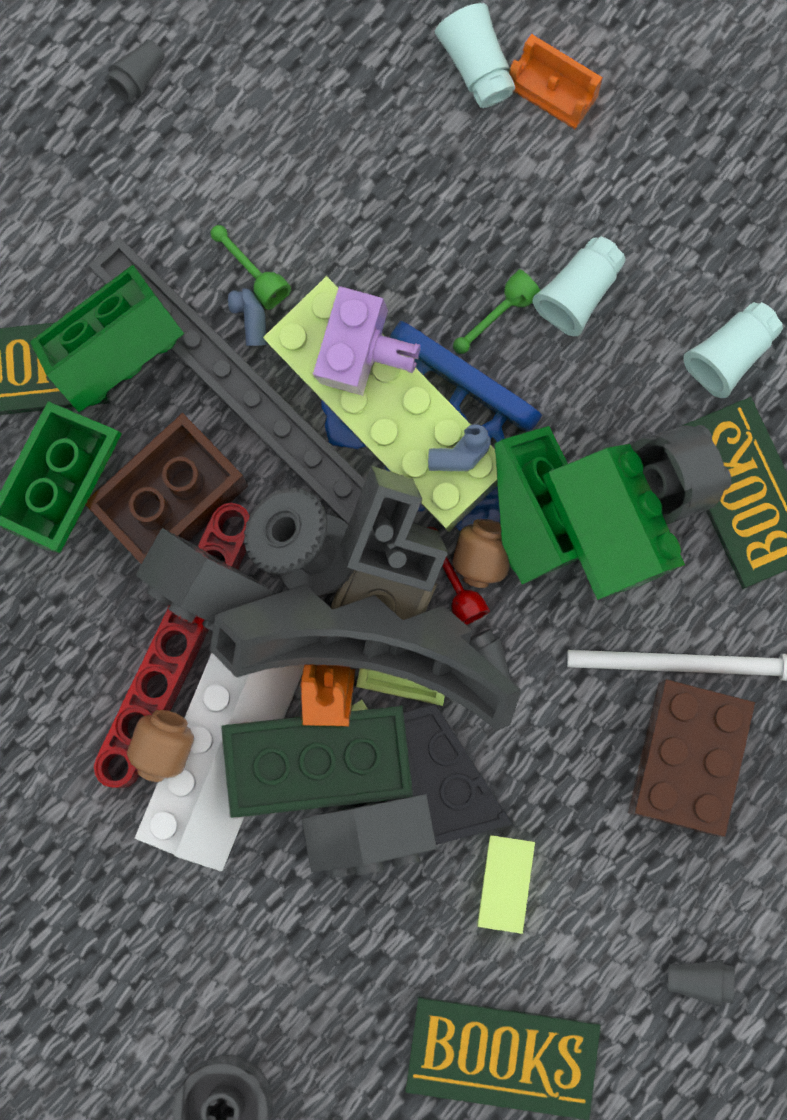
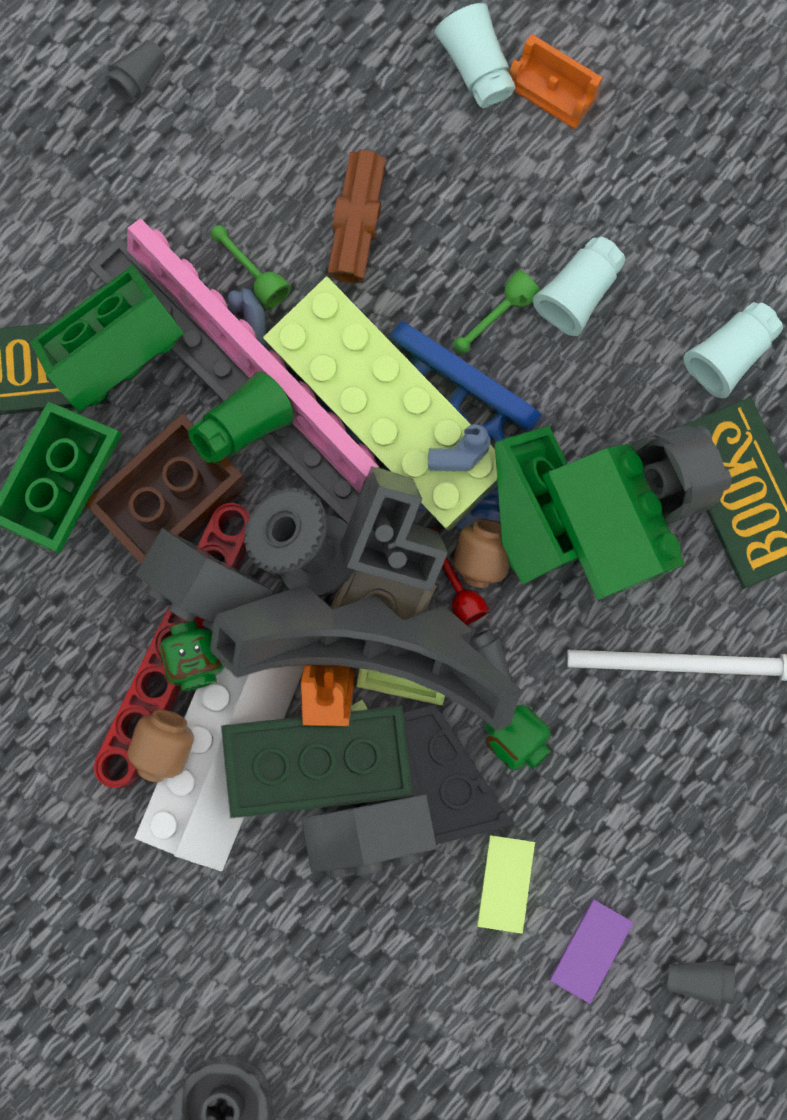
lavender brick [313,286,420,396] -> none
dark green tile [405,996,601,1120] -> none
reddish brown brick [628,679,755,837] -> none
none -> bright pink plate [127,218,379,494]
none -> green head [159,621,225,692]
none -> green plant [188,372,293,463]
none -> dark orange piece [328,149,386,284]
none -> green head [484,704,551,771]
none -> medium lavender tile [549,899,634,1004]

